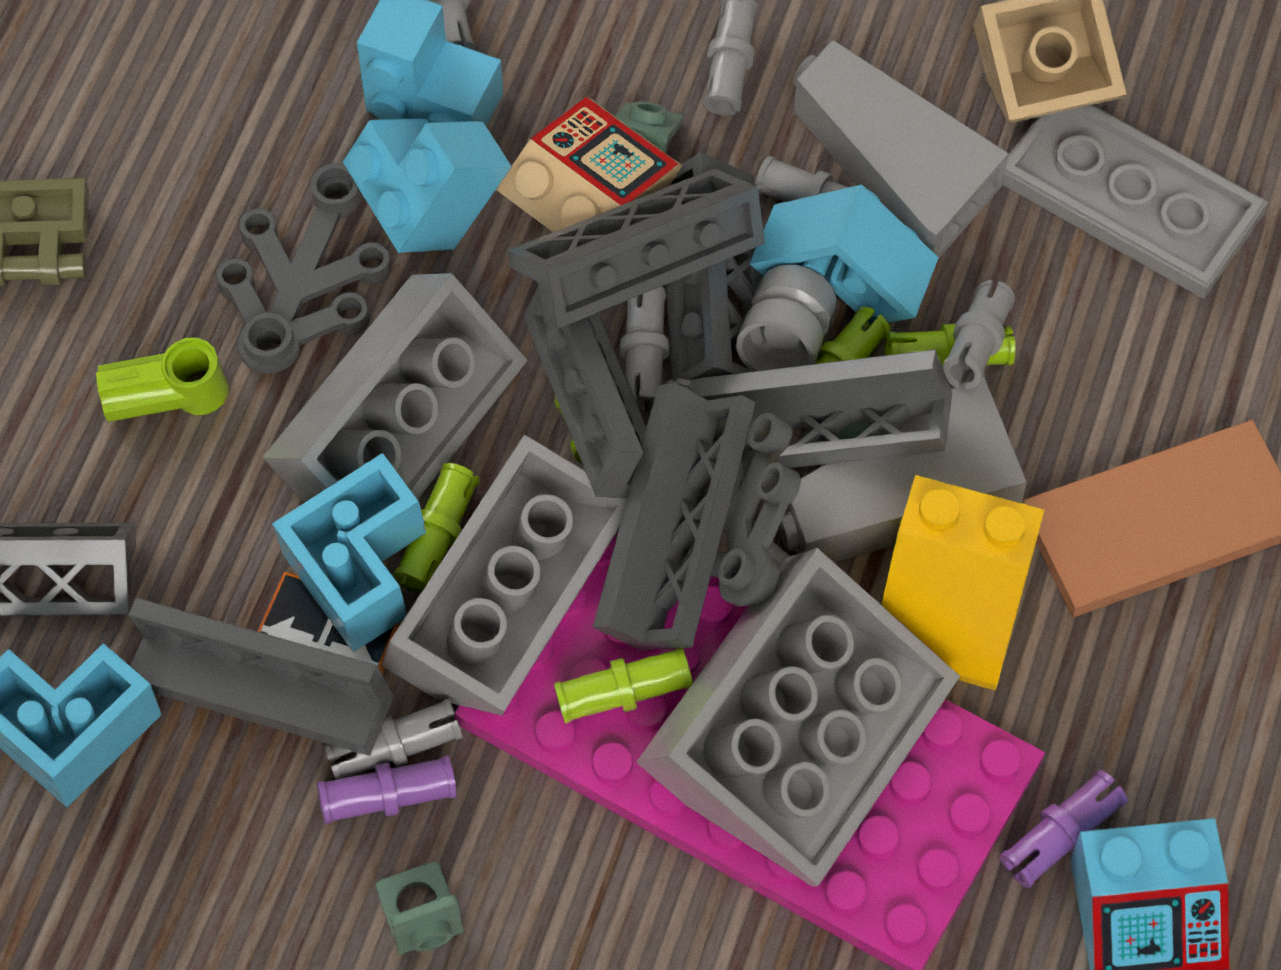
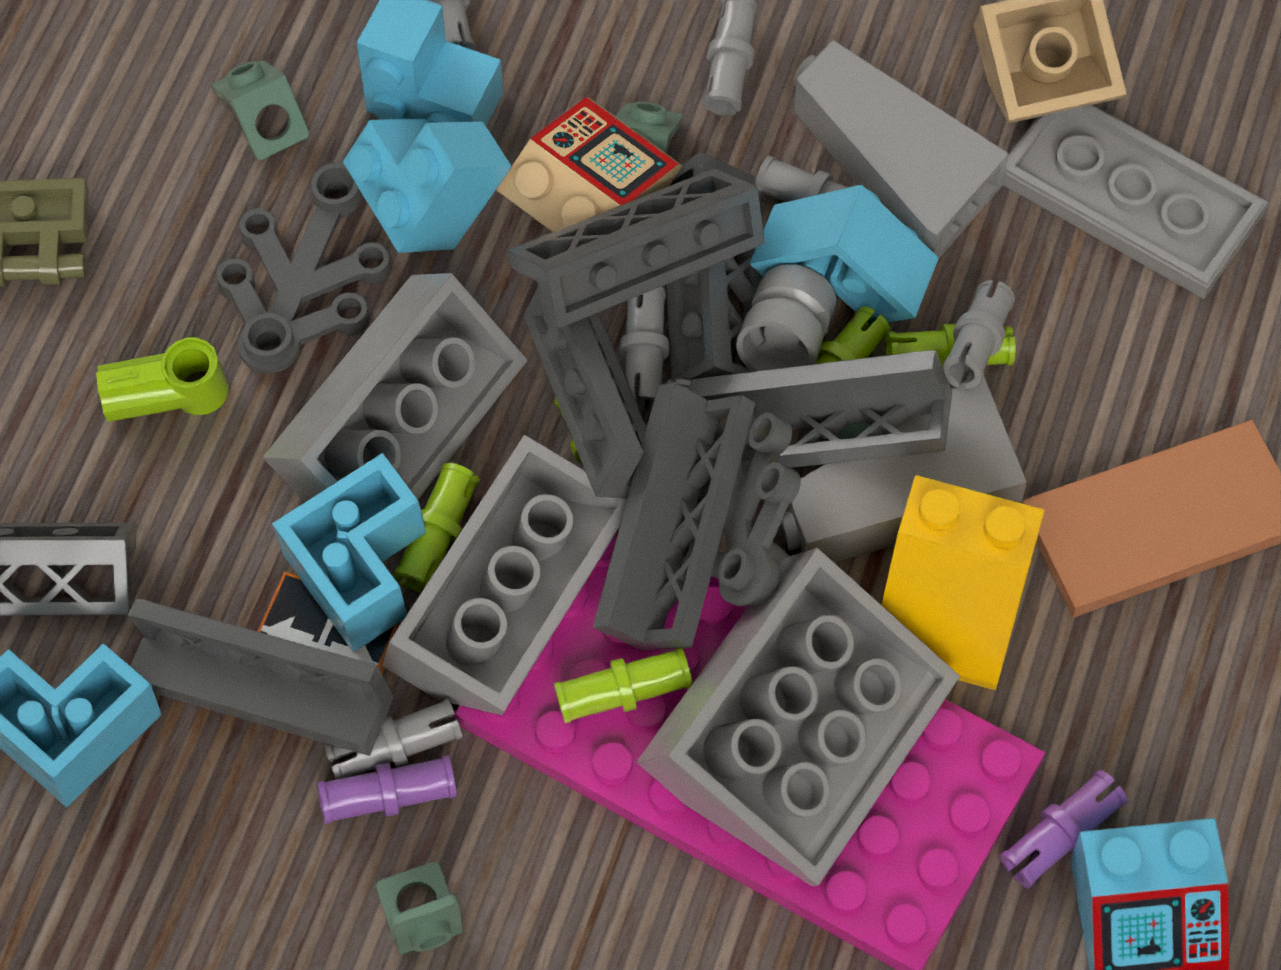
none -> sand green bracket [211,60,309,160]

